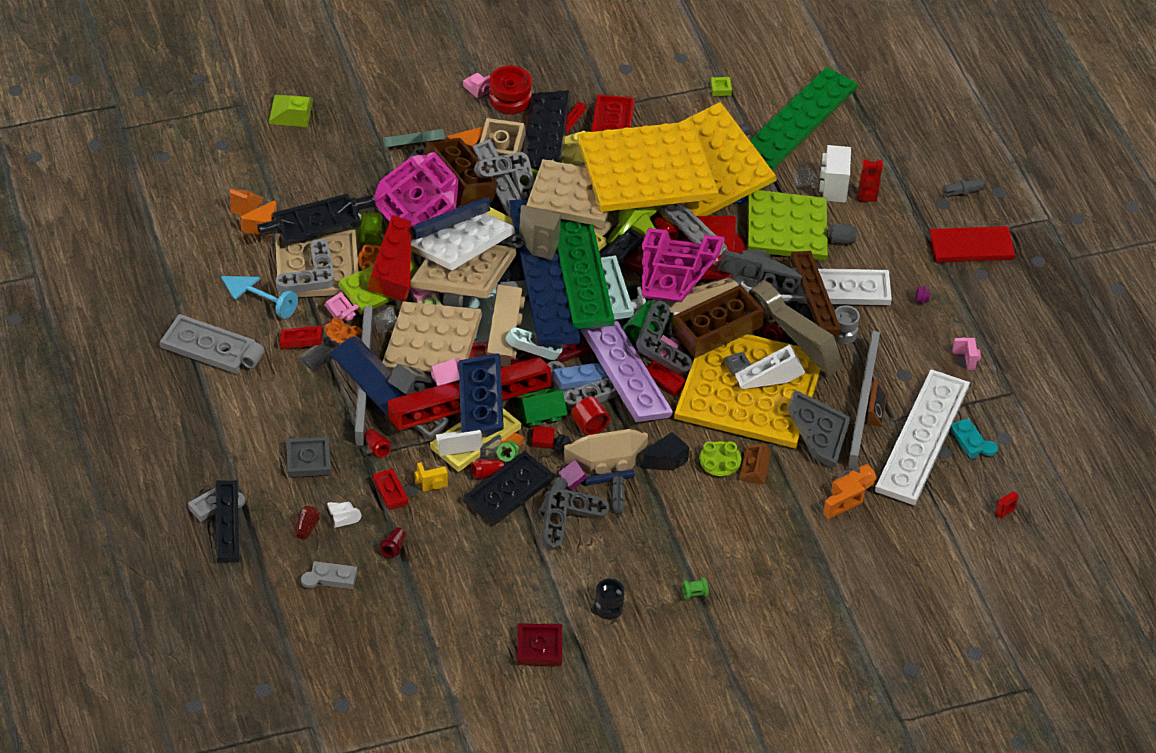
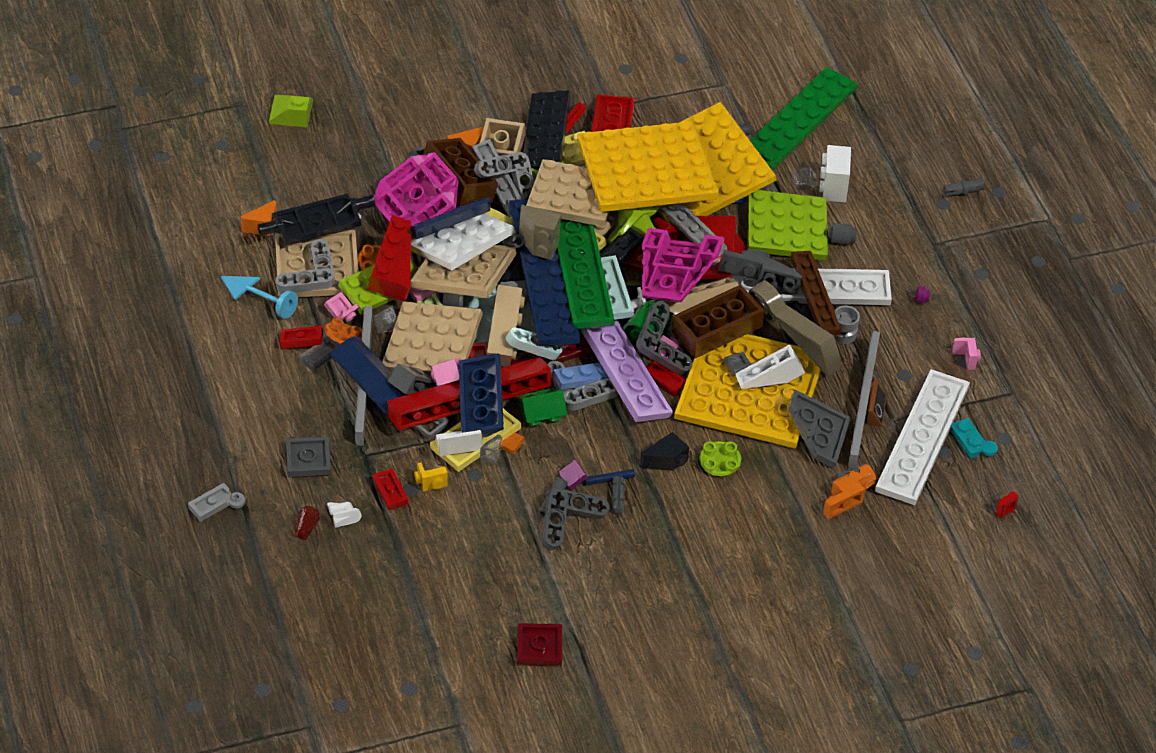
light grey hinge [160,314,265,374] -> none
black plate [215,480,239,562] -> none
orange slope [229,189,264,216] -> none
light grey hinge [301,561,357,589] -> none
clear neon green brick [361,213,383,244] -> none
red cone [364,429,391,458] -> none
dark red cone [380,527,406,558] -> none
sand green beam [383,129,445,147] -> none
bright pink bracket [463,72,490,98] -> none
black plate [463,451,555,526] -> none
red cone [471,459,504,480] -> none
red wheel [490,66,532,114] -> none
bright green bush [497,440,520,462] -> none
red tile [532,426,555,448] -> none
black piece [553,434,572,452] -> none
tan wedge [564,429,648,475] -> none
red piece [571,396,610,436] -> none
black wheel [595,578,625,620] -> none
bright green bush [682,577,709,600] -> none
lime plate [711,77,732,96] -> none
dark orange slope [739,443,771,484] -> none
dark red cone [764,321,786,342] -> none
red plate [857,159,883,202] -> none
red tile [929,226,1015,262] -> none

